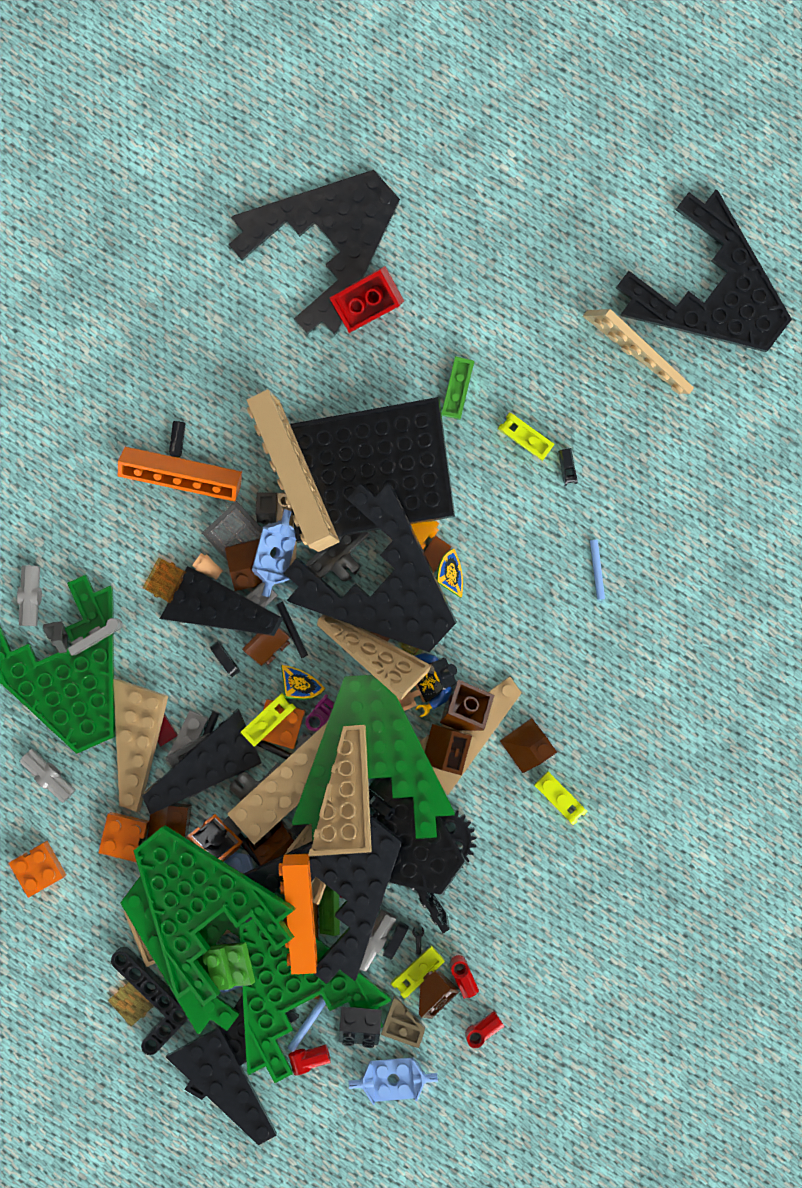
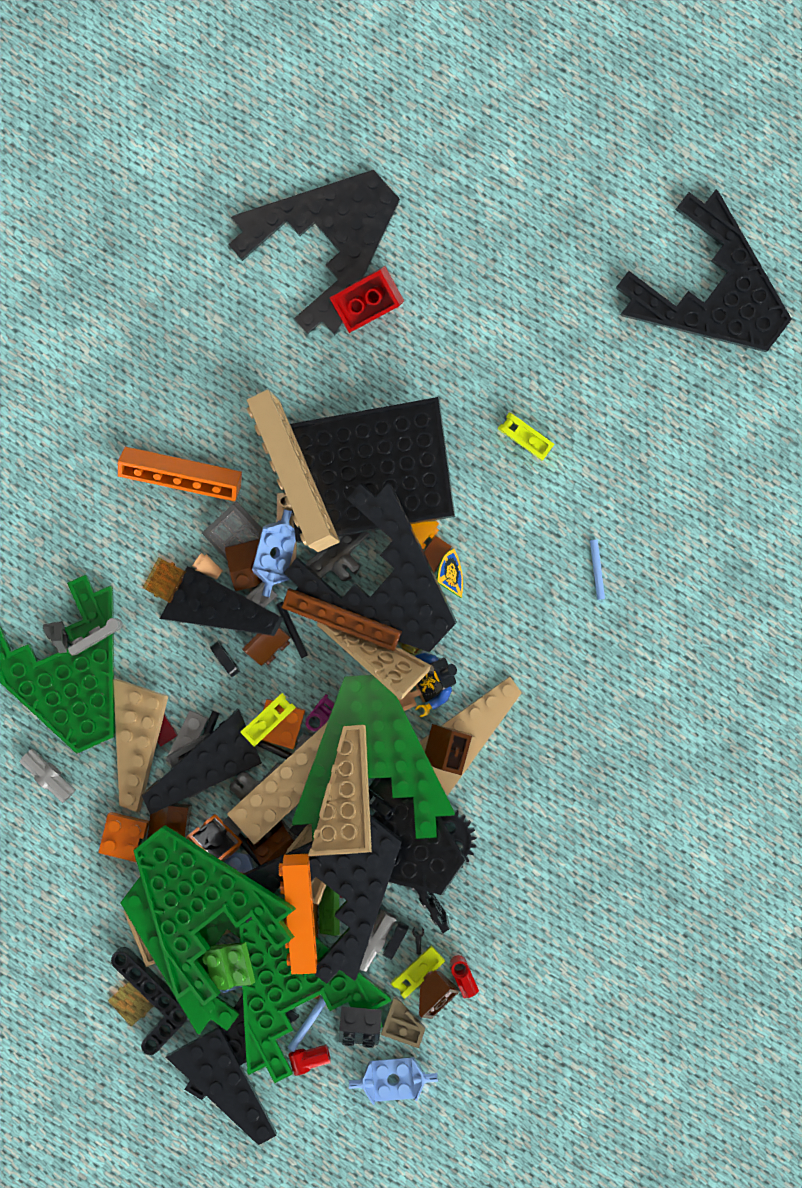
orange piece [9,841,67,898] -> none
light grey piece [17,565,42,626] -> none
black bar [169,421,186,458] -> none
dark grey bracket [255,492,277,525] -> none
shield [281,665,326,700] -> none
reddish brown slope [440,679,495,731] -> none
bright green plate [442,356,474,420] -> none
red piece [465,1011,505,1048] -> none
reddish brown slope [500,718,557,773] -> none
neon yellow plate [534,771,588,825] -> none
black bar [558,448,578,486] -> none
tan wing [582,309,694,394] -> none
none -> dark orange tile [282,588,402,651]

